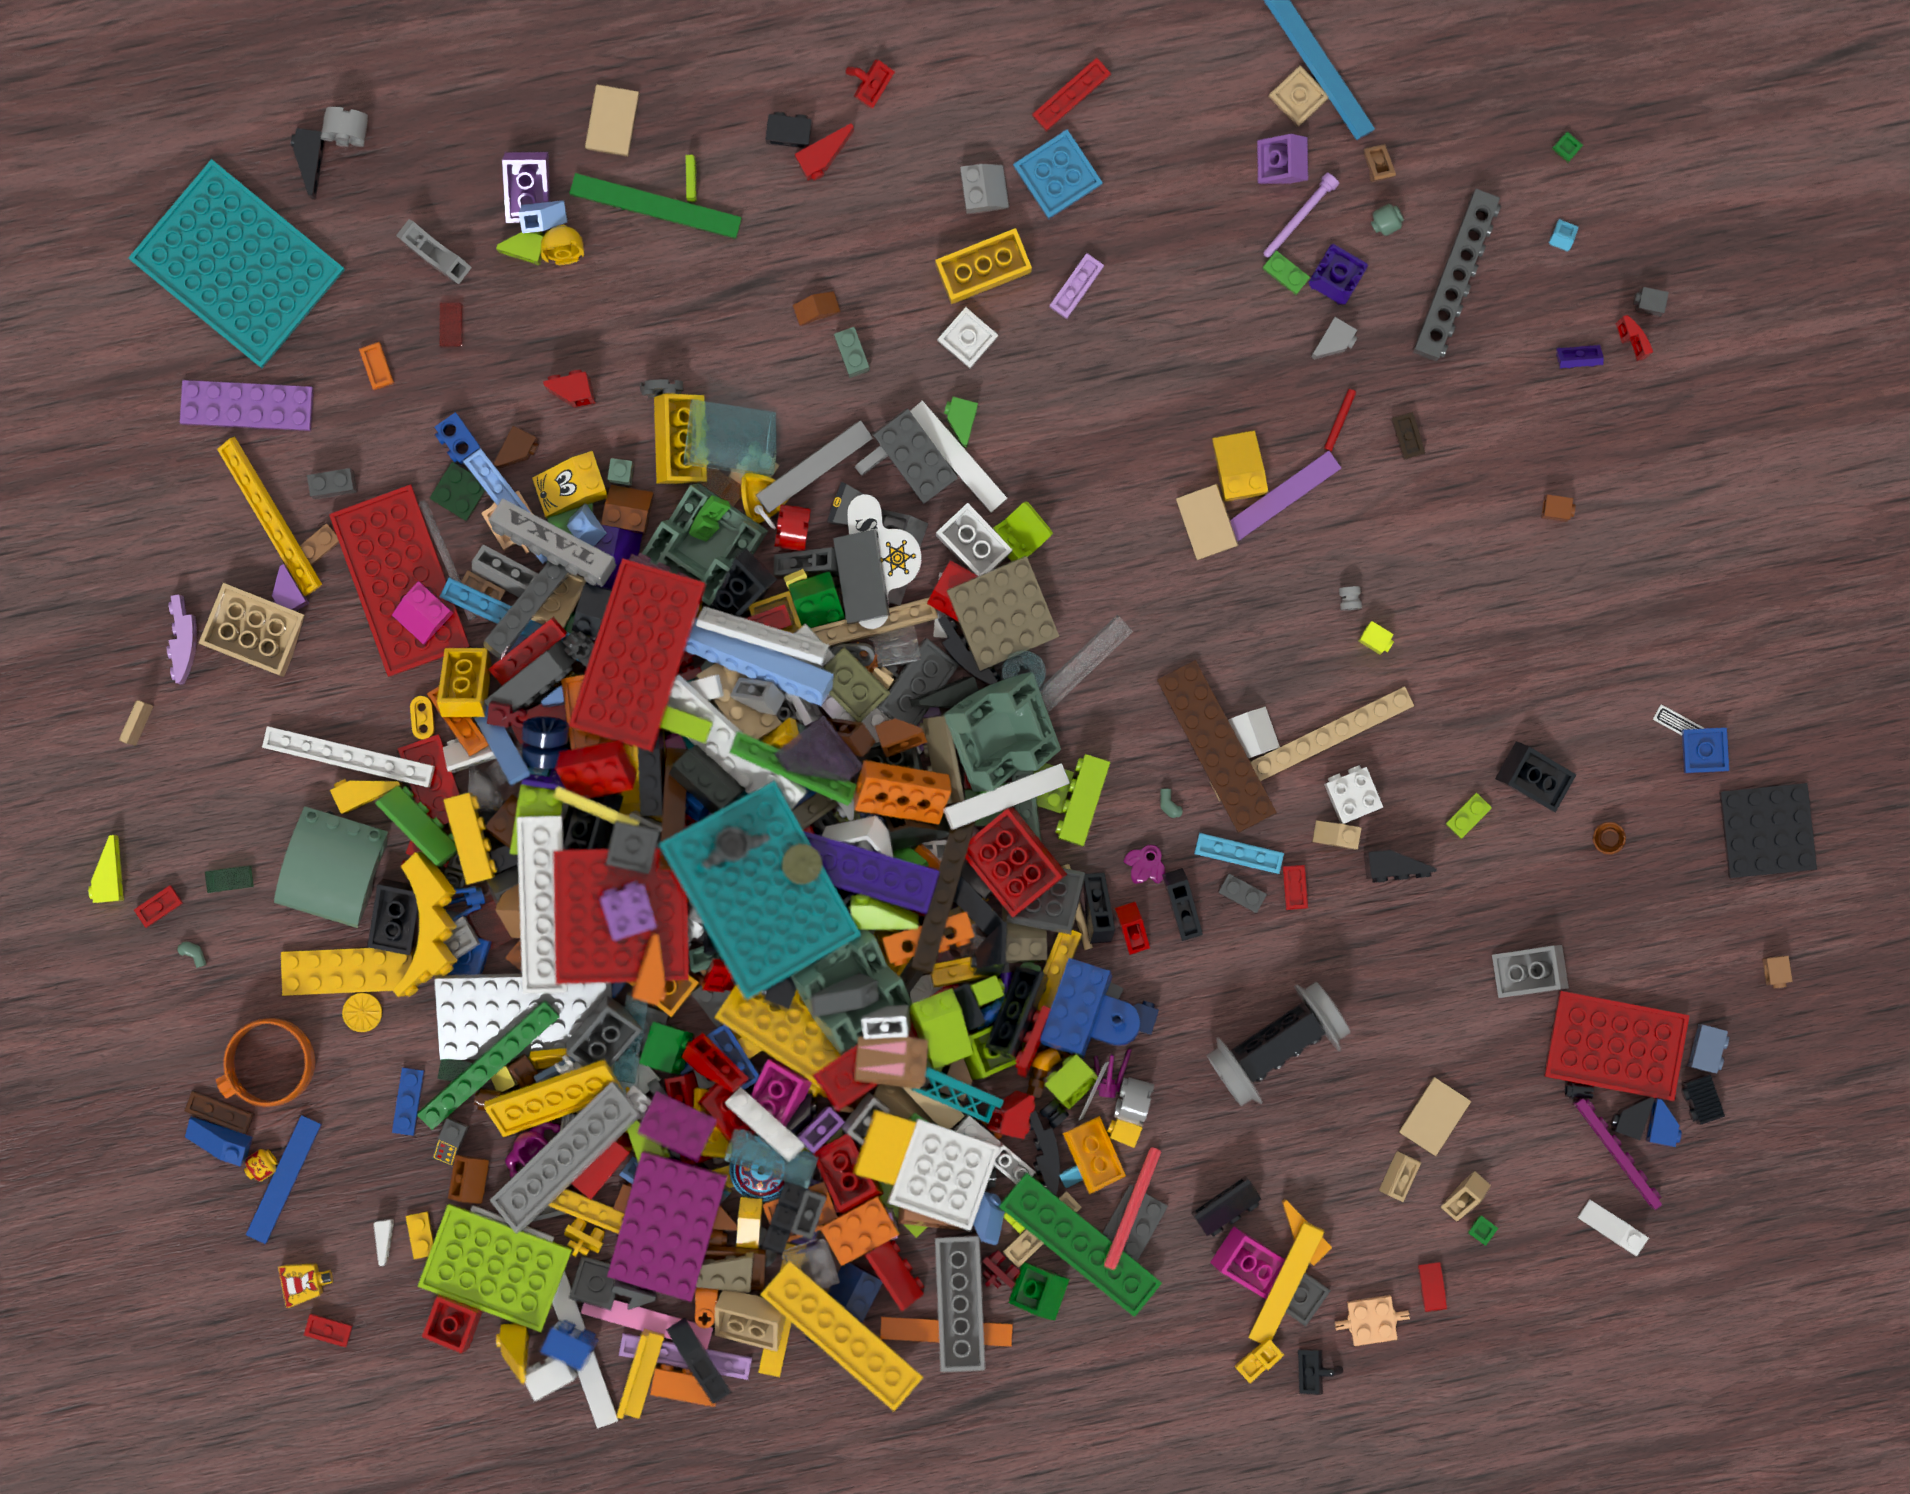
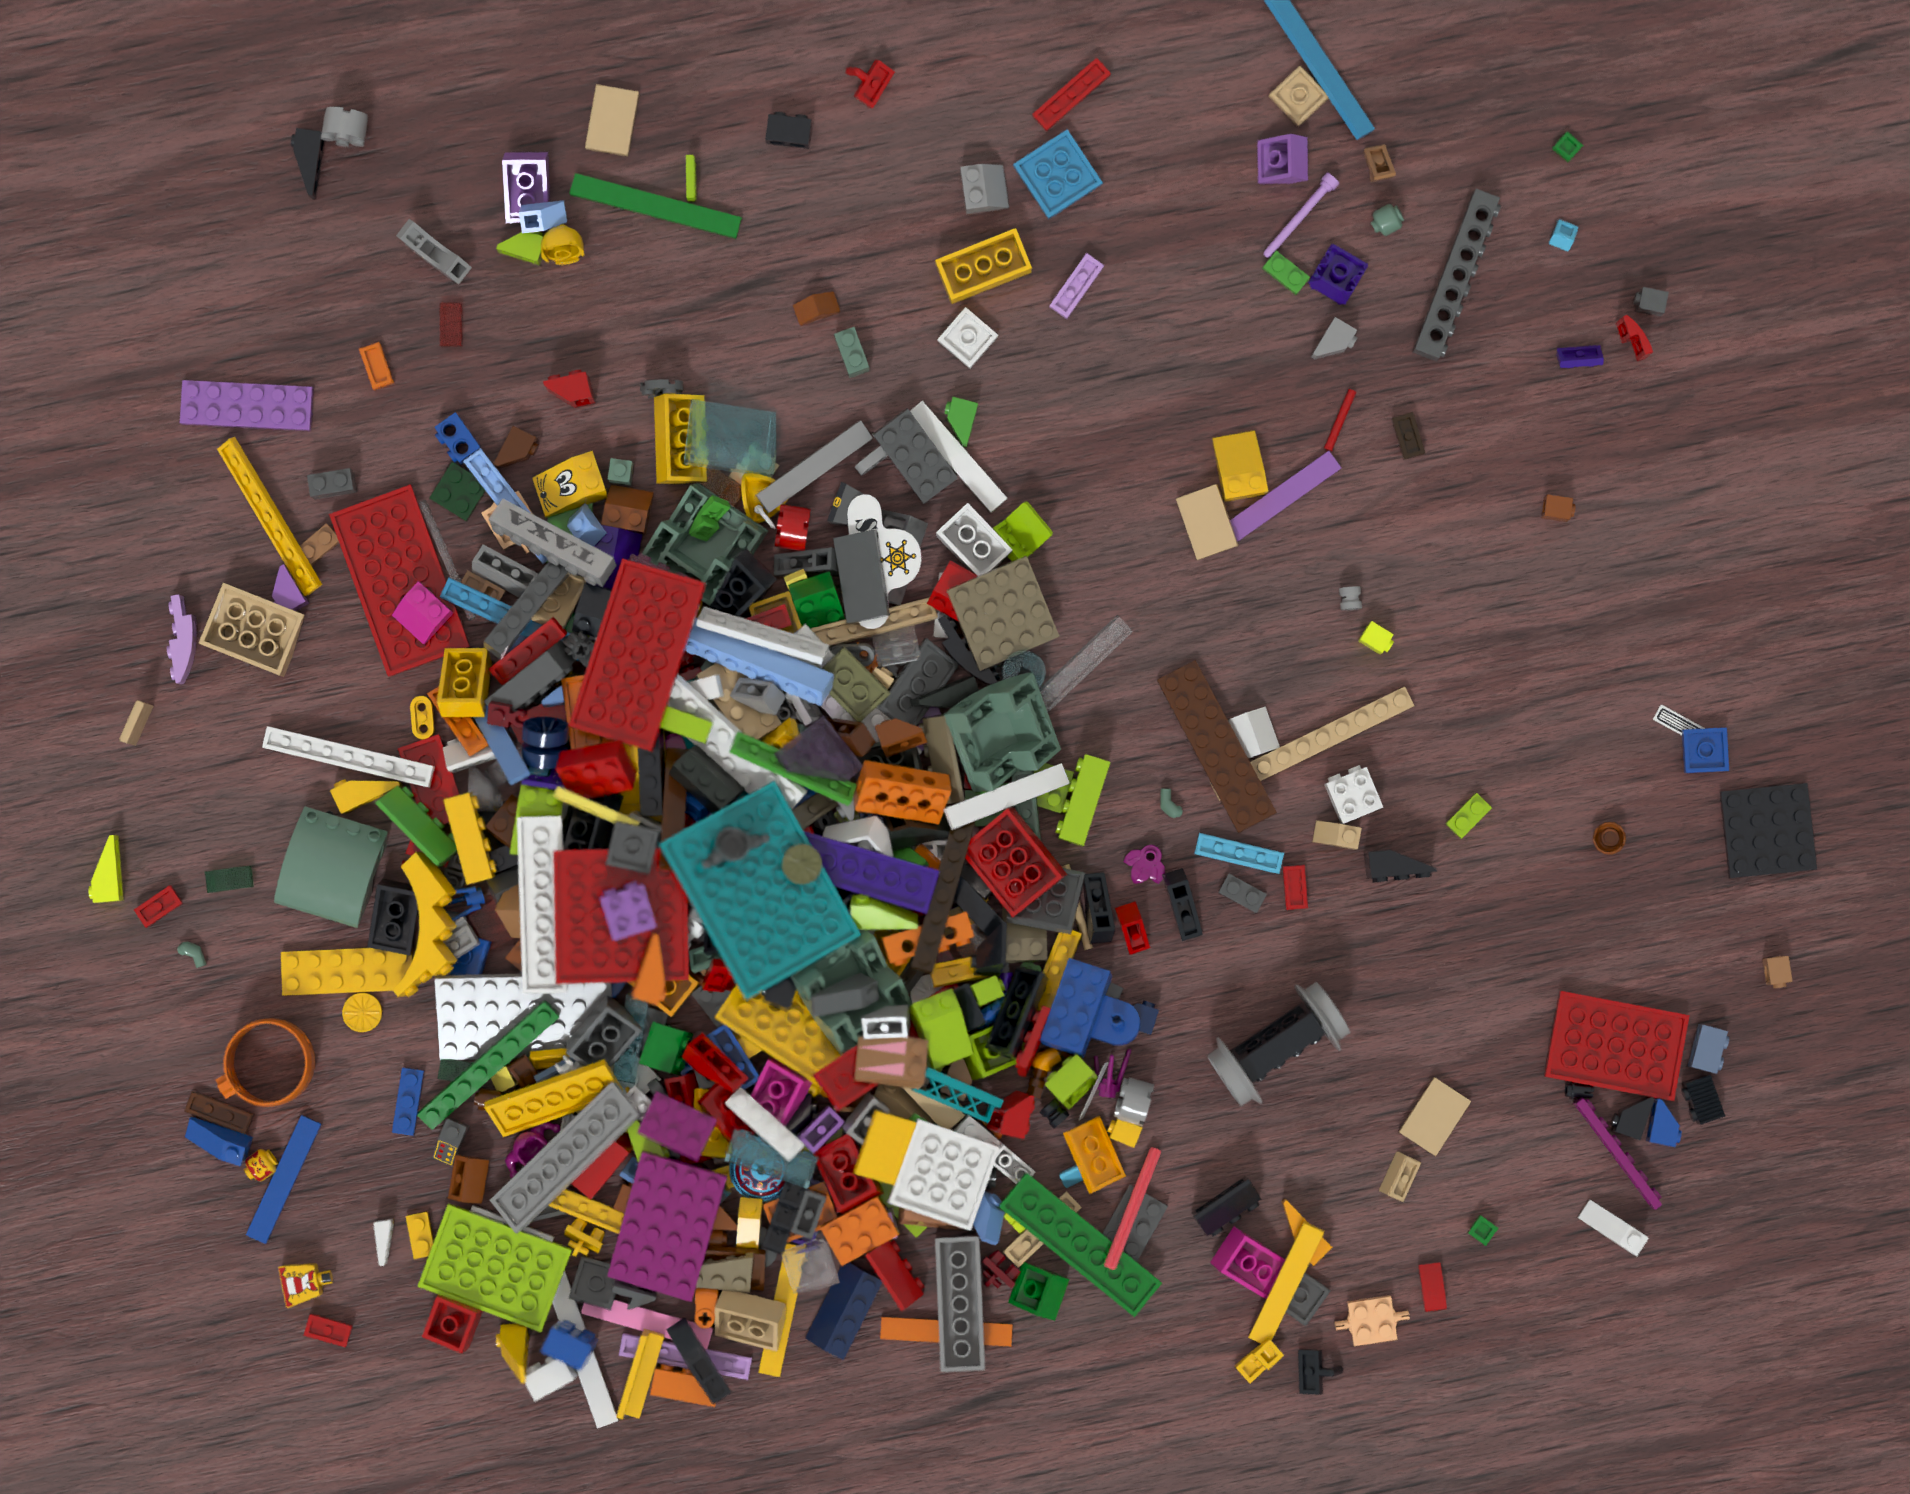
teal plate [128,159,345,368] -> none
yellow plate [761,1261,923,1411] -> none
red slope [795,123,854,181] -> none
black slope [1029,1110,1060,1196] -> none
tan slope [1441,1171,1491,1221] -> none
light grey slope [1492,945,1569,998] -> none
black slope [1495,741,1576,813] -> none

